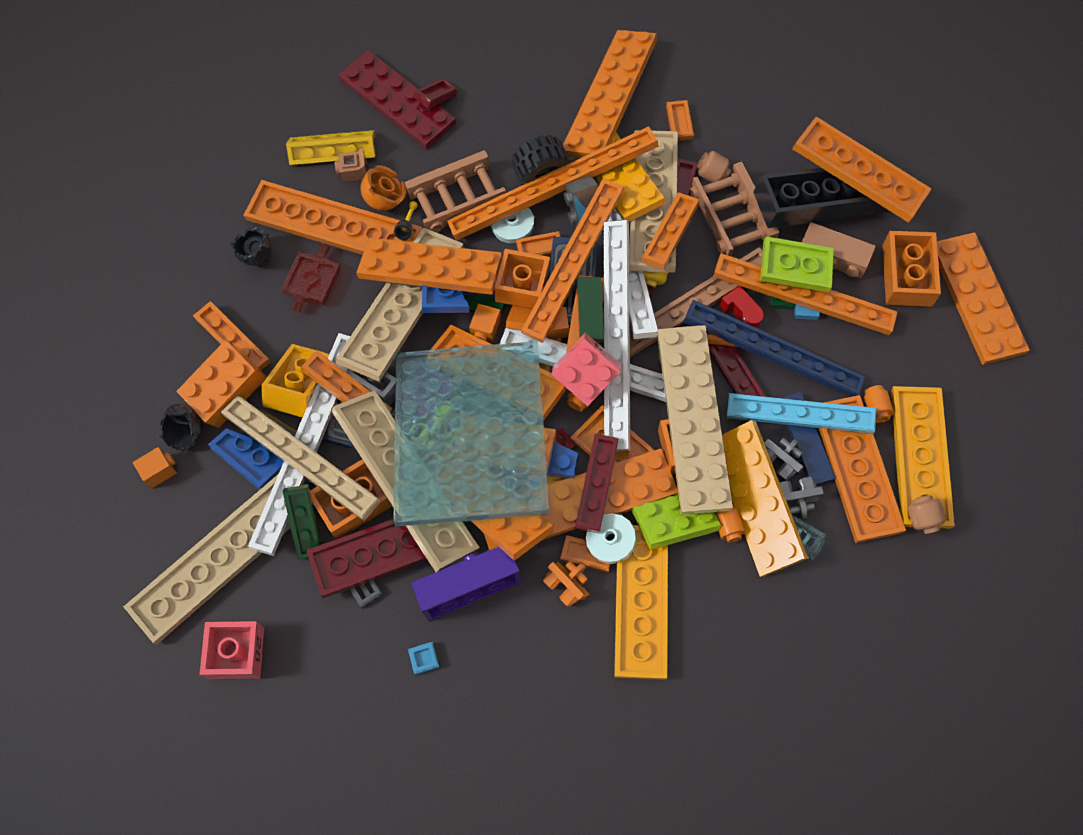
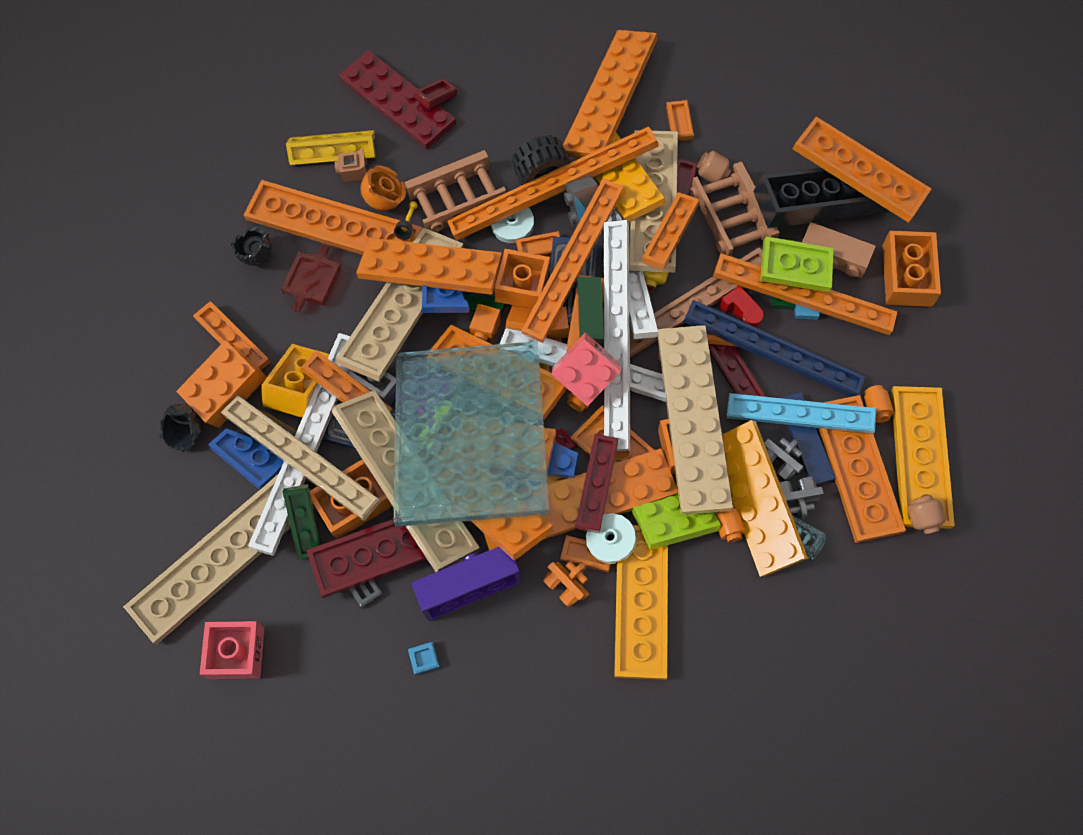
orange brick [133,447,177,488] -> none
orange plate [937,232,1030,365] -> none

